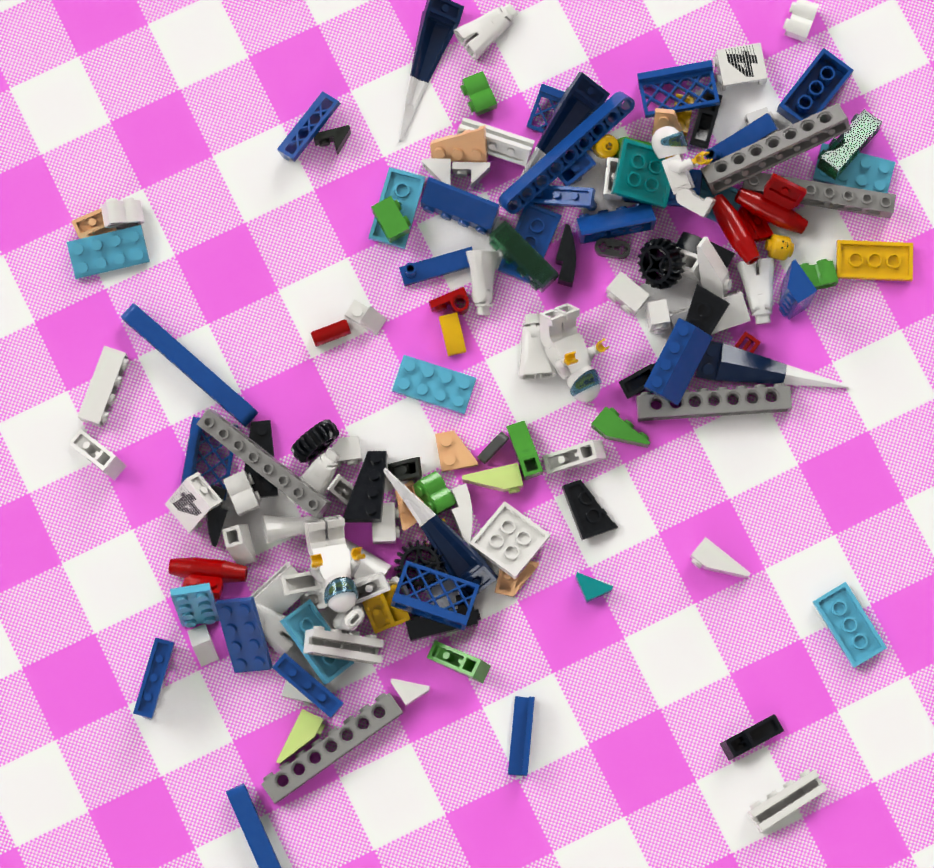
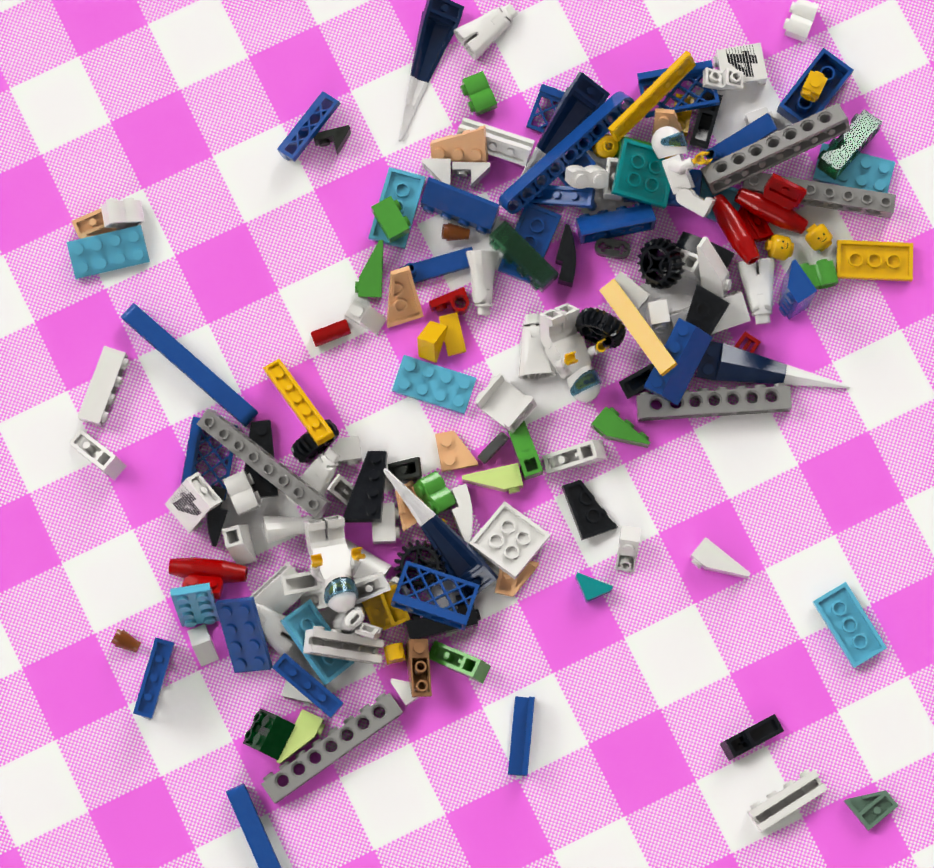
none -> dark orange cone [111,629,141,653]
none -> dark green slope [243,708,295,760]
none -> yellow tile [263,358,335,446]
none -> bright green slope [355,240,384,298]
none -> white slope [355,622,383,640]
none -> yellow leg [384,642,406,665]
none -> light nougat wing [386,266,424,328]
none -> medium nougat slope [405,639,432,697]
none -> yellow slope [417,321,448,363]
none -> dark orange cone [441,223,470,241]
none -> white panel [475,373,537,434]
none -> white brick [565,165,609,189]
none -> black gear [575,307,626,349]
none -> yellow tile [599,279,678,376]
none -> yellow tile [608,51,696,142]
none -> white slope [615,525,641,572]
none -> white slope [702,67,743,90]
none -> yellow brick [800,71,828,102]
none -> yellow head [805,223,833,252]
none -> sand green wing [843,790,899,831]

